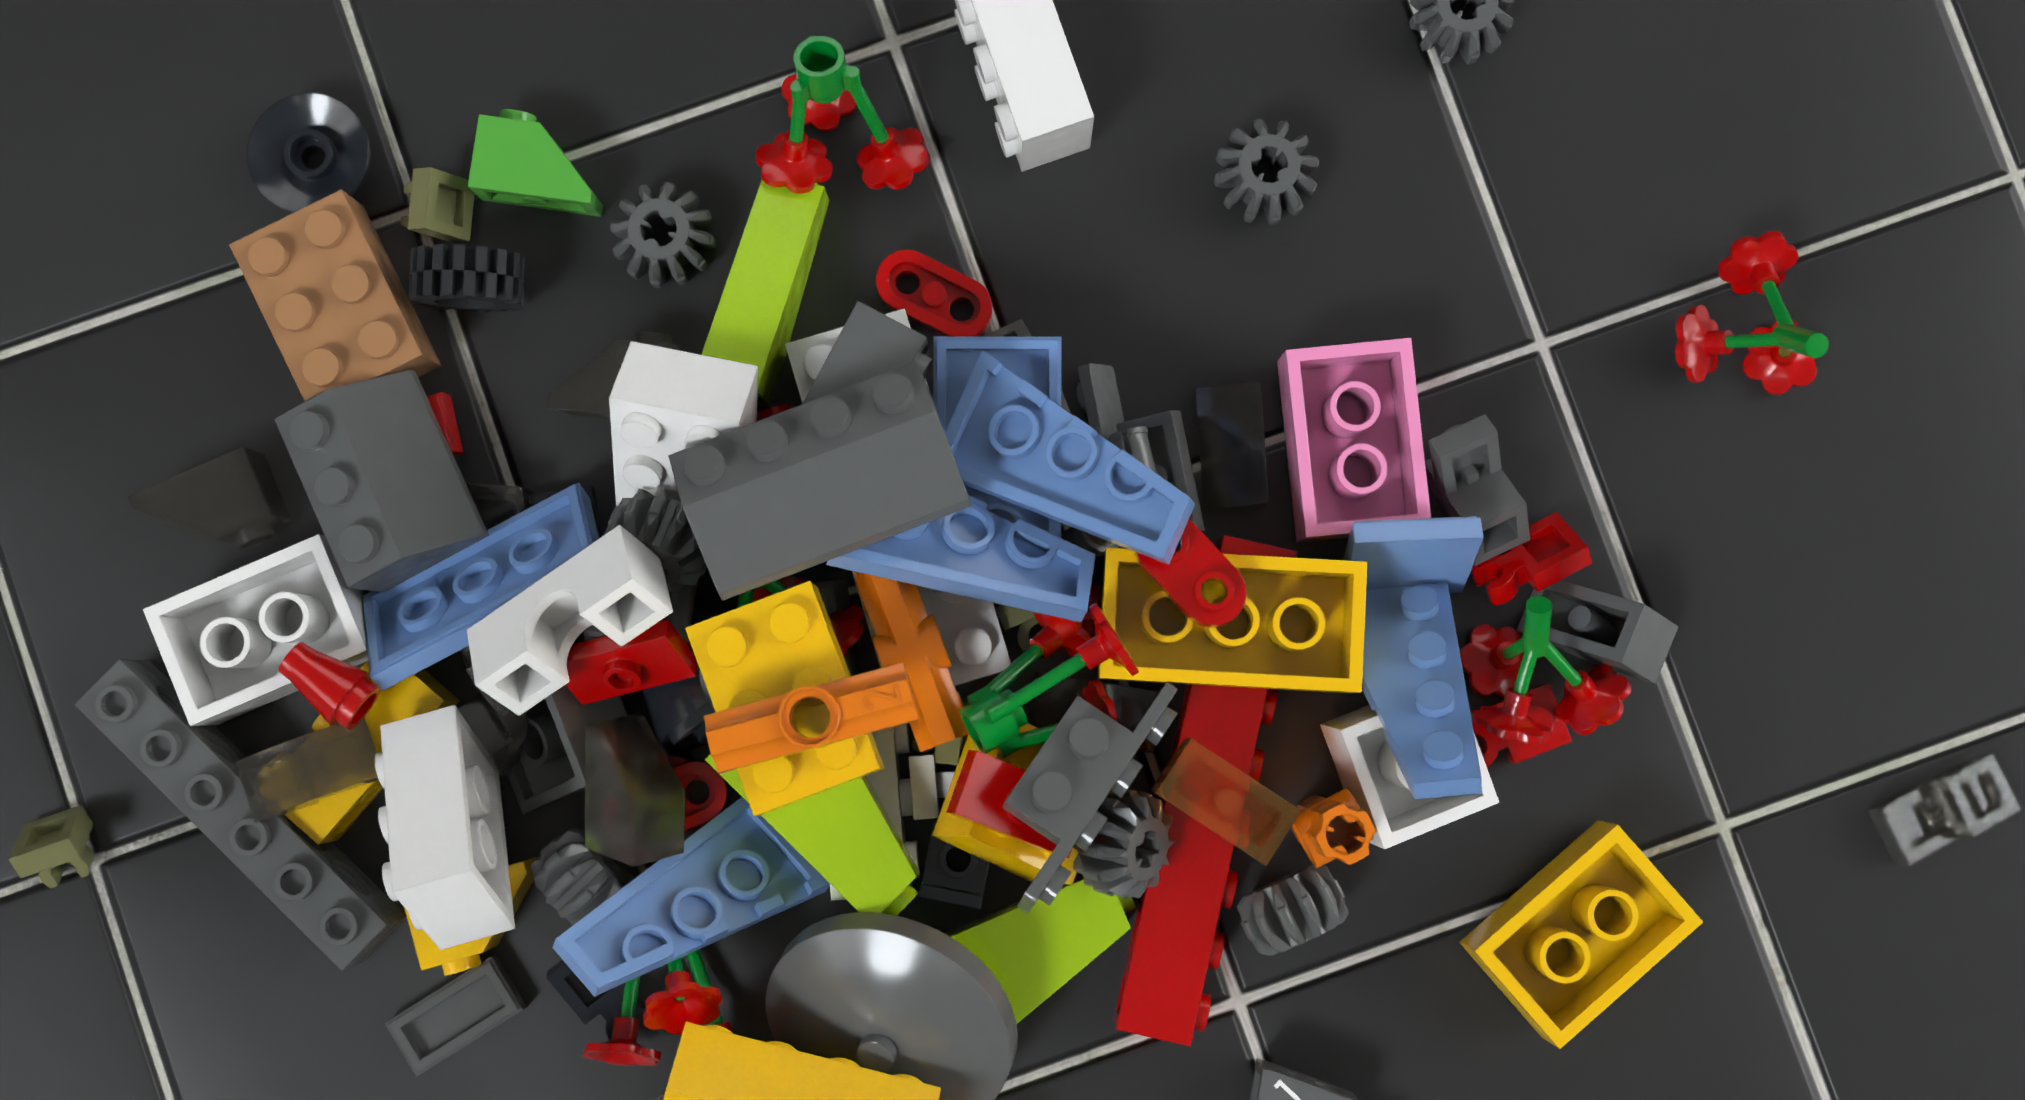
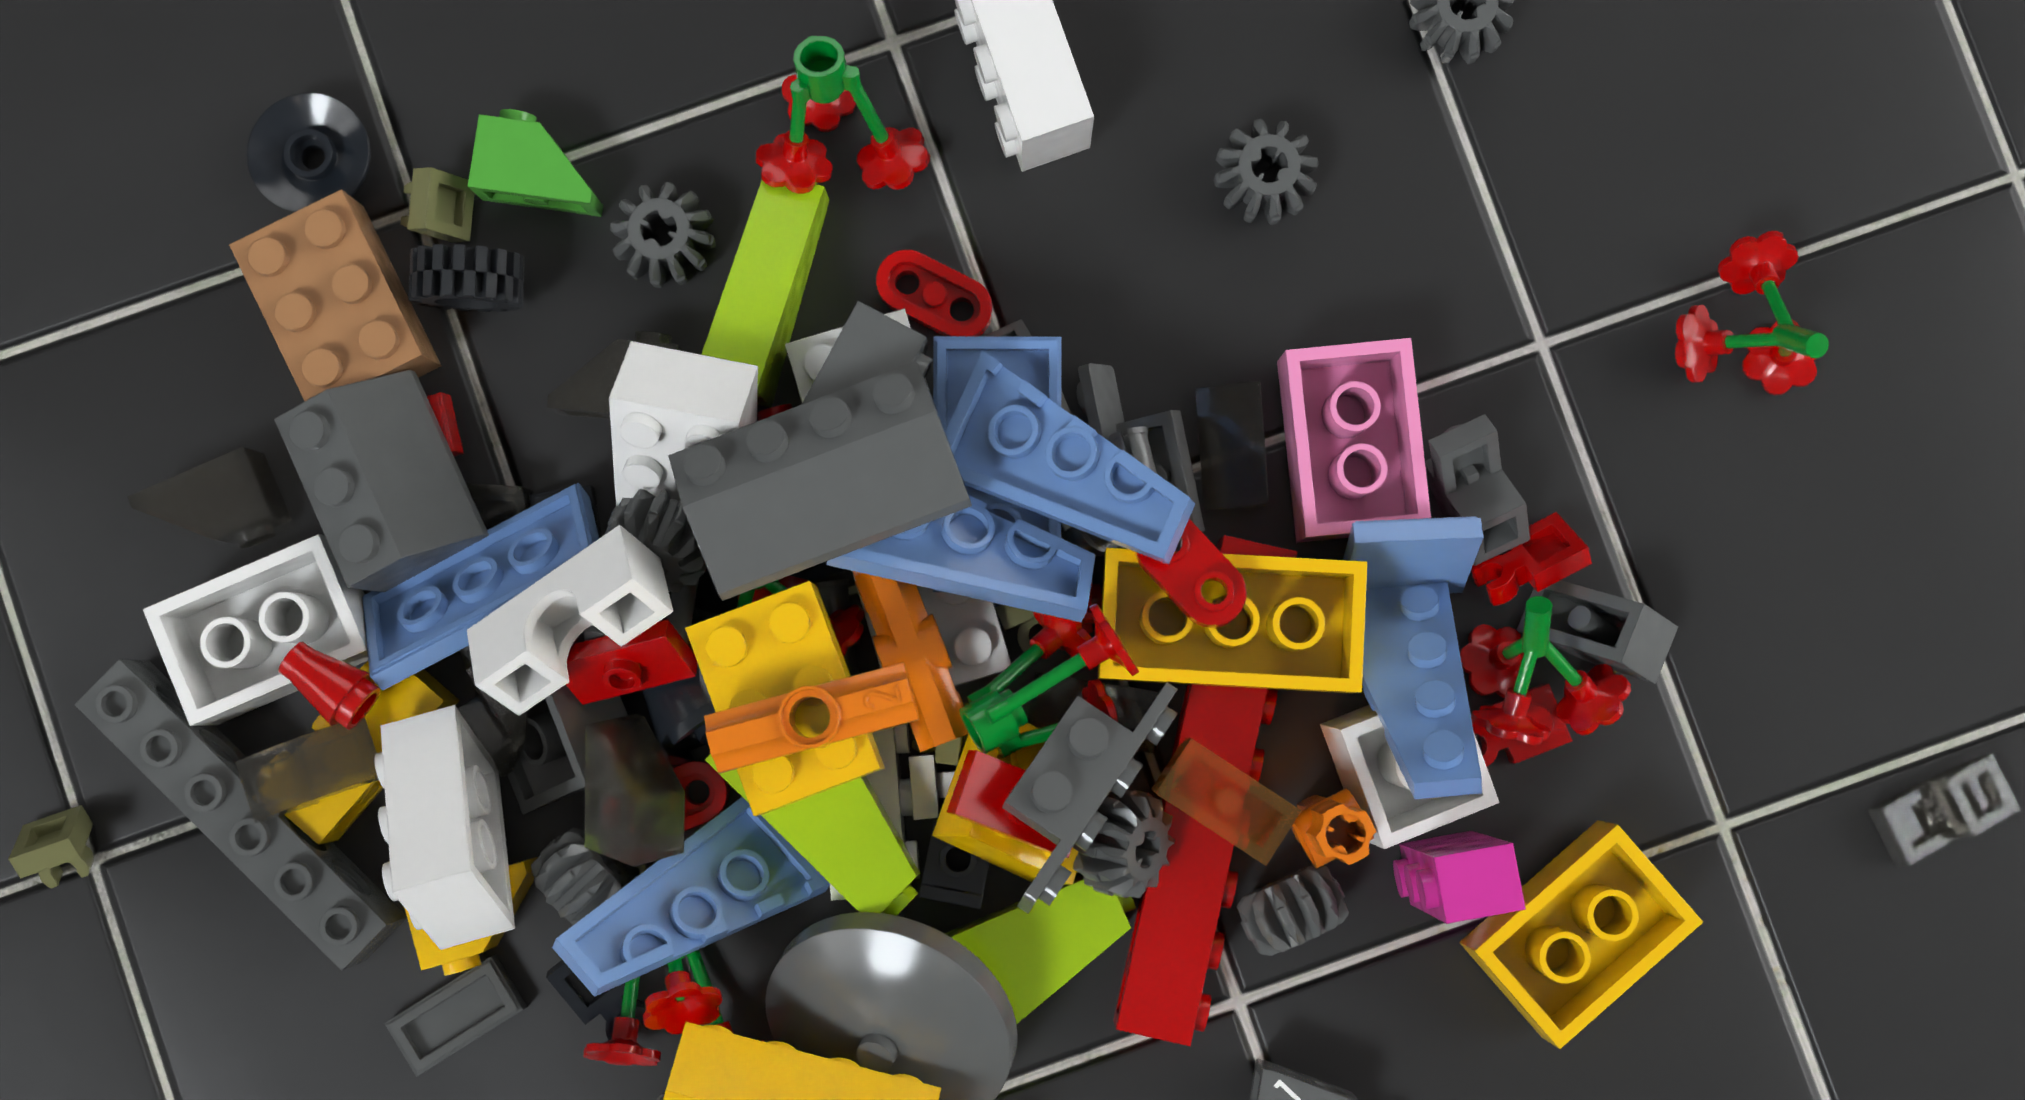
none -> dark pink brick [1393,831,1526,924]

